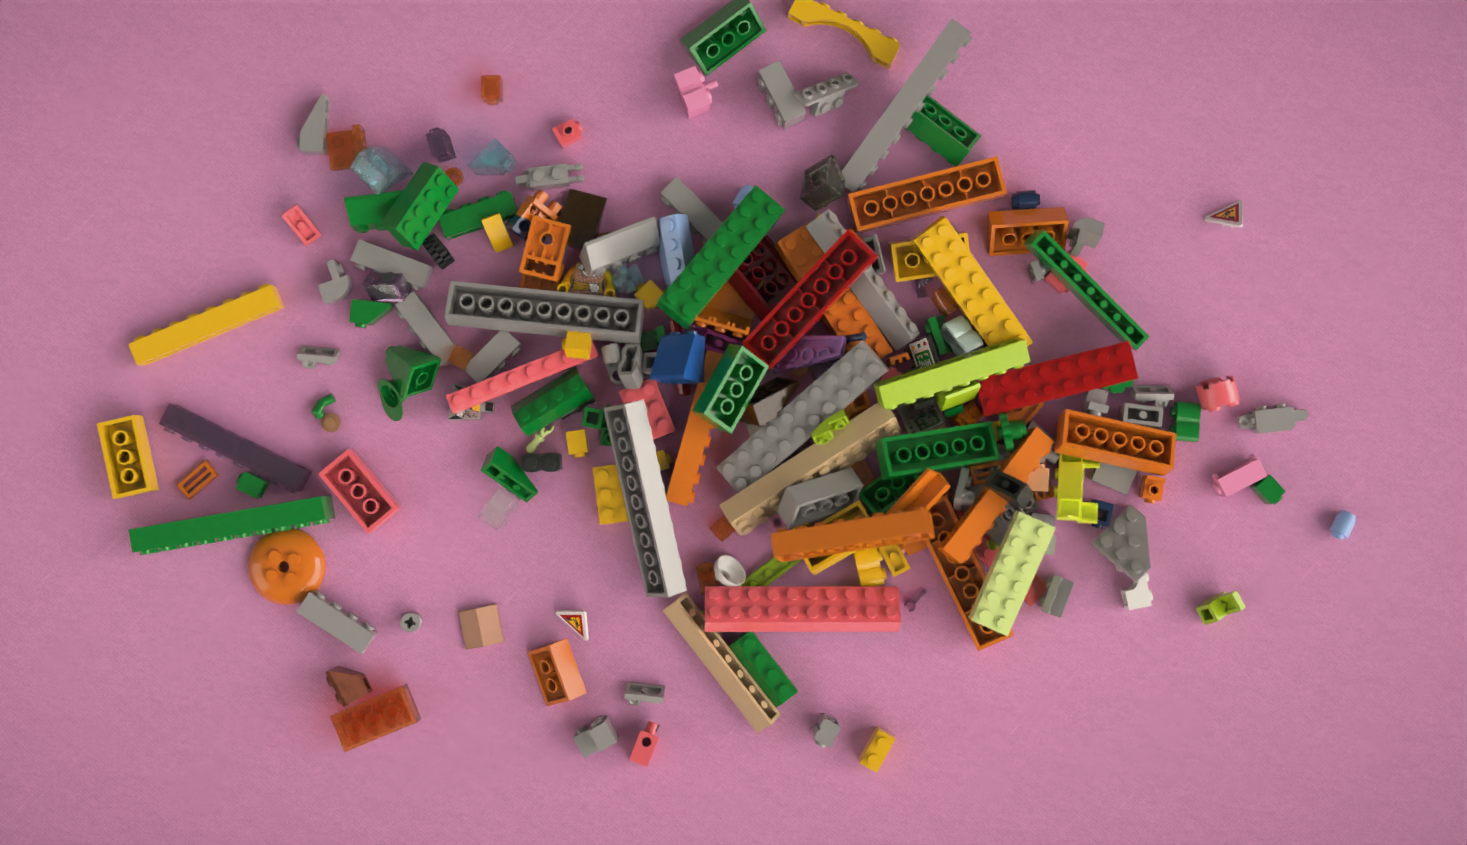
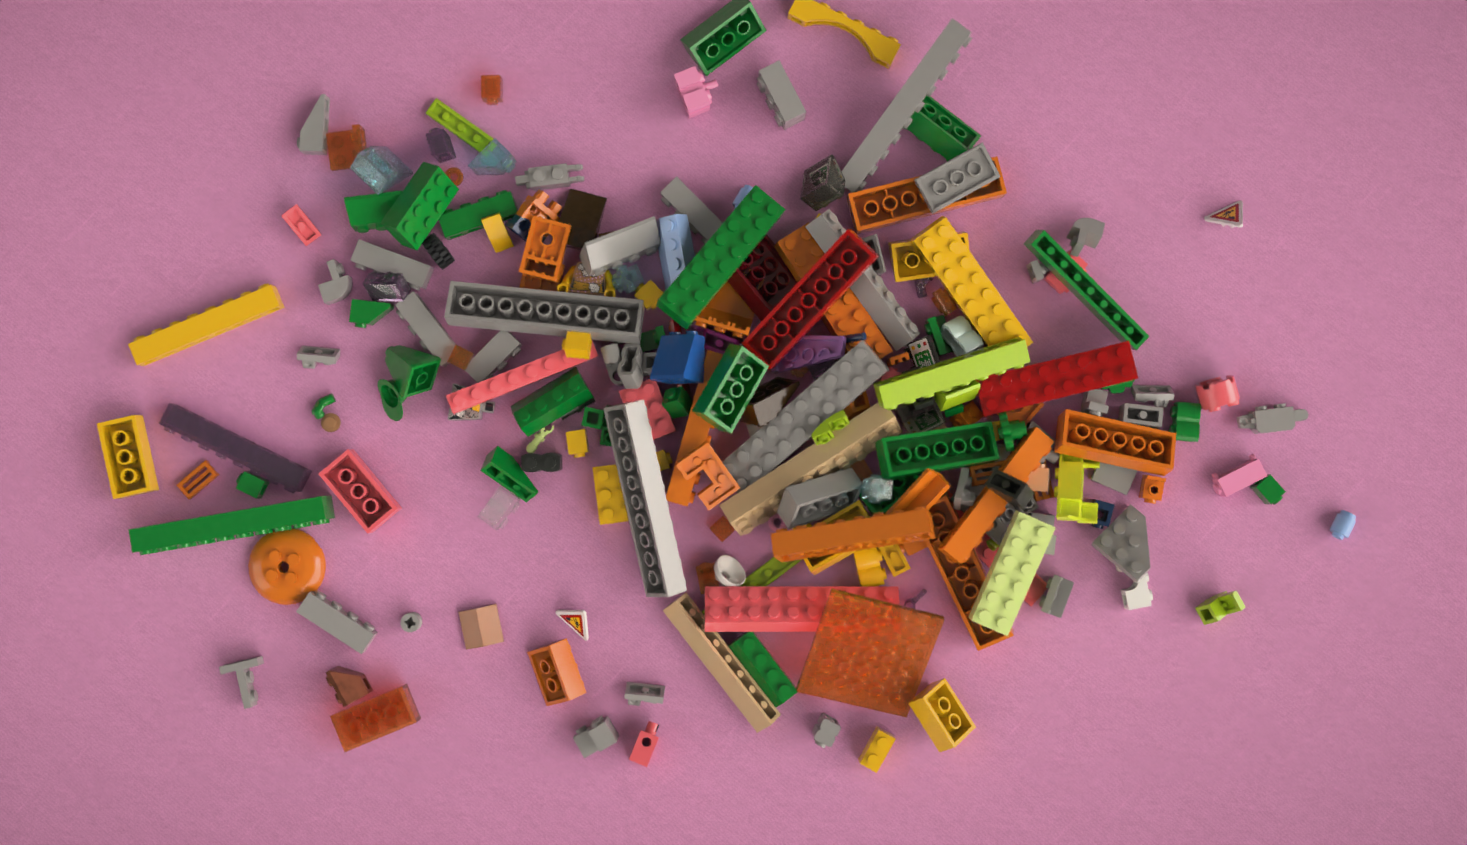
coral brick [552,118,583,149] -> none
light grey bracket [794,73,859,117] -> none
orange slope [987,207,1069,256] -> none
dark blue brick [1011,190,1040,210] -> none
none -> light grey bracket [219,656,264,709]
none -> lime tile [425,98,499,158]
none -> green brick [662,386,693,419]
none -> orange plate [675,441,740,510]
none -> clear orange plate [796,588,945,718]
none -> clear light blue brick [860,475,893,504]
none -> yellow brick [908,678,976,752]
none -> light grey tile [914,142,1001,214]

